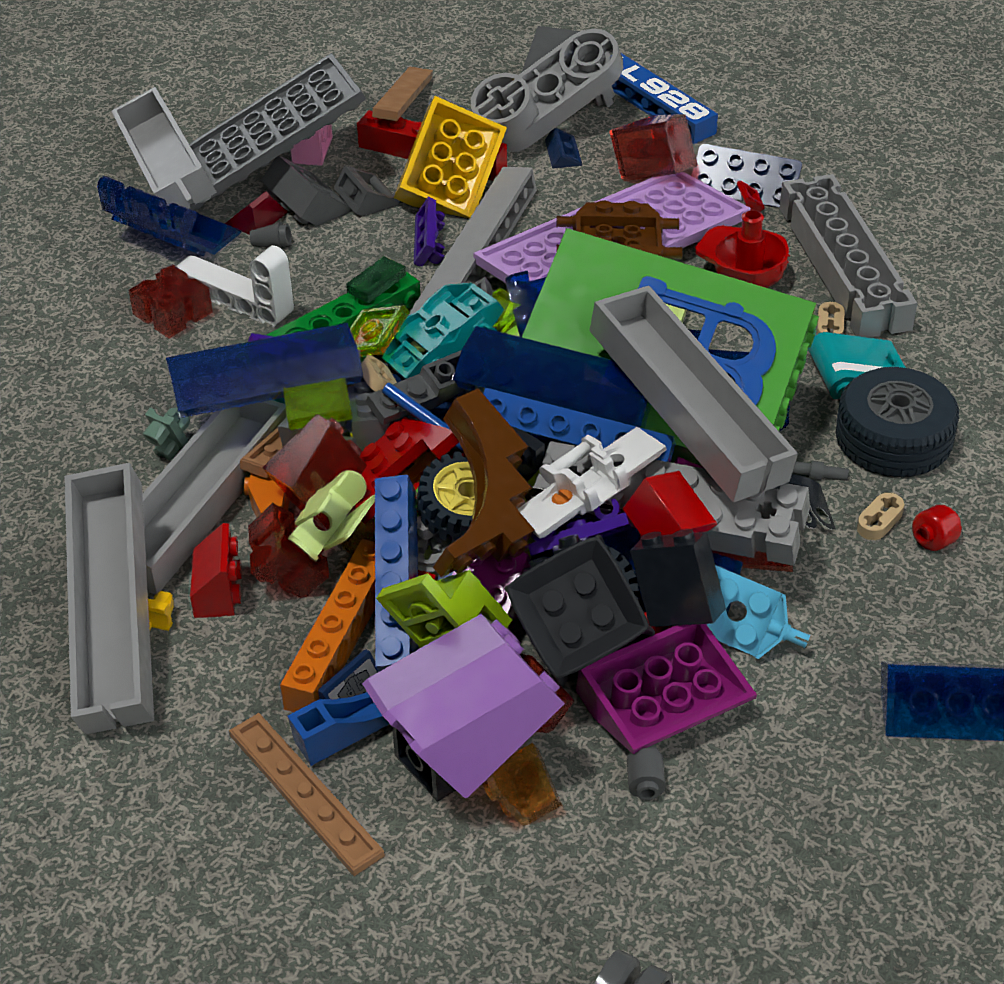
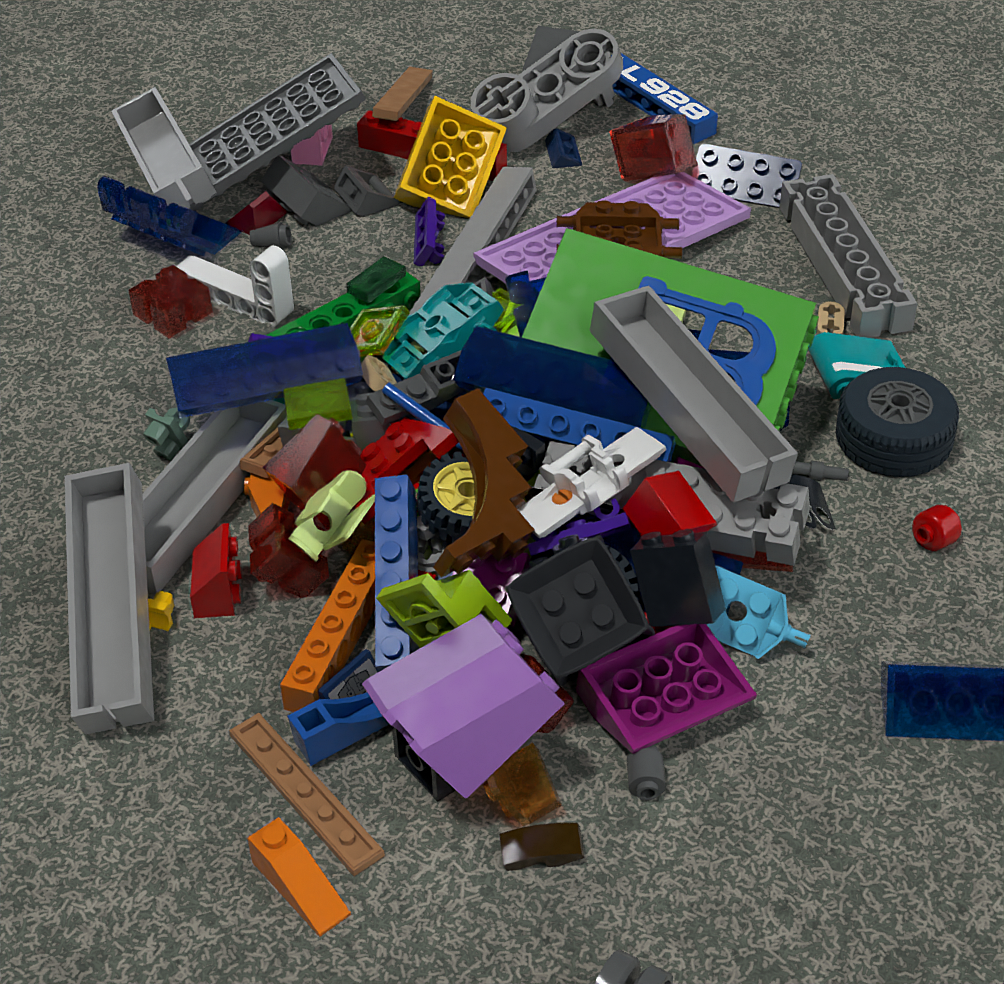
red piece [695,210,790,288] -> none
red slope [737,180,765,212] -> none
tan beam [857,493,904,540] -> none
none -> orange slope [247,817,351,937]
none -> dark brown slope [499,822,585,871]

